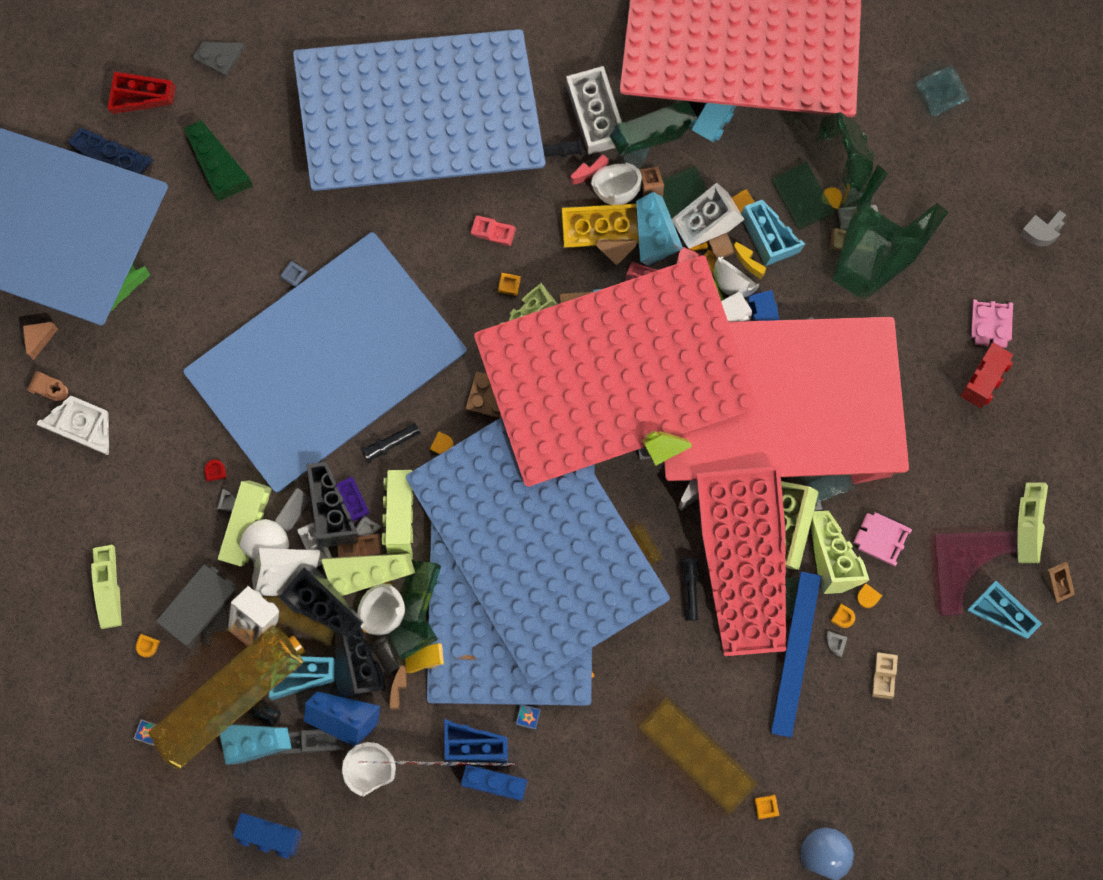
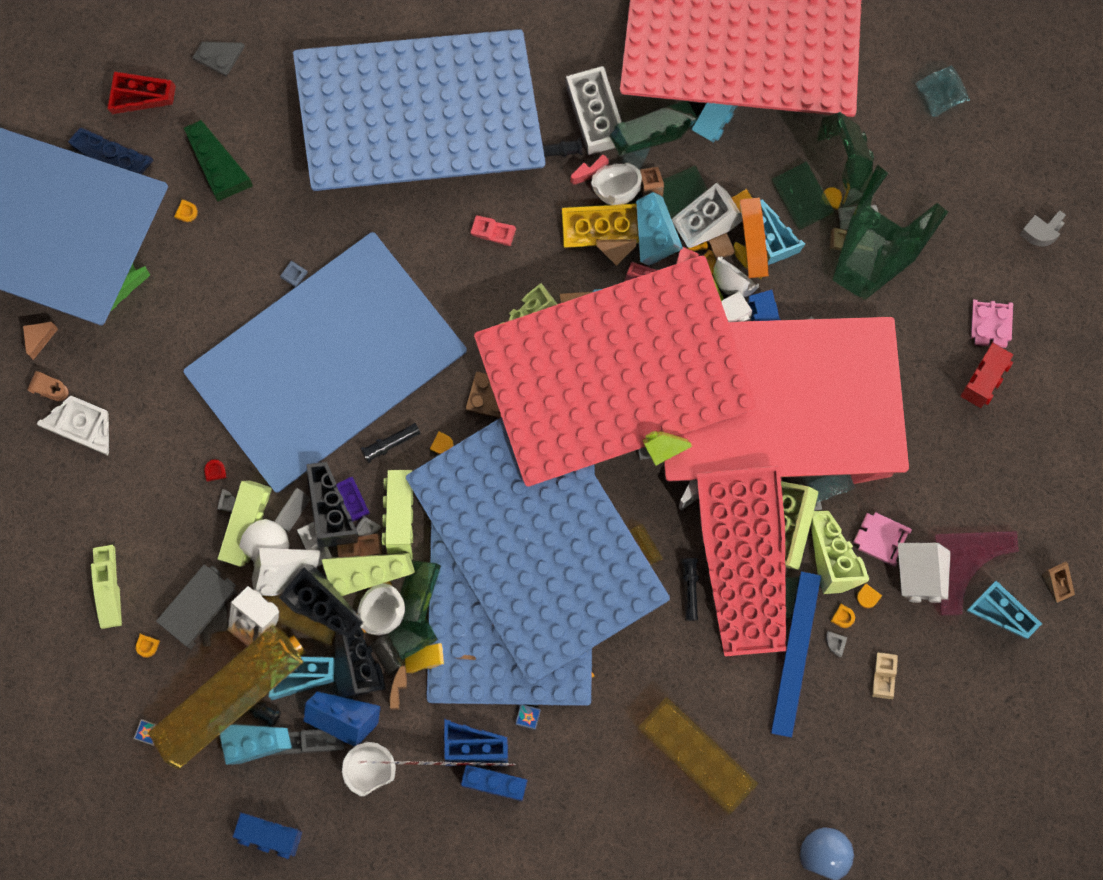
light orange tile [498,273,521,296] -> none
light orange tile [754,795,779,819] -> none
yellowish green slope [1018,483,1048,563] -> none
none -> light orange tile [174,199,198,222]
none -> orange slope [740,197,769,278]
none -> white slope [898,543,950,603]

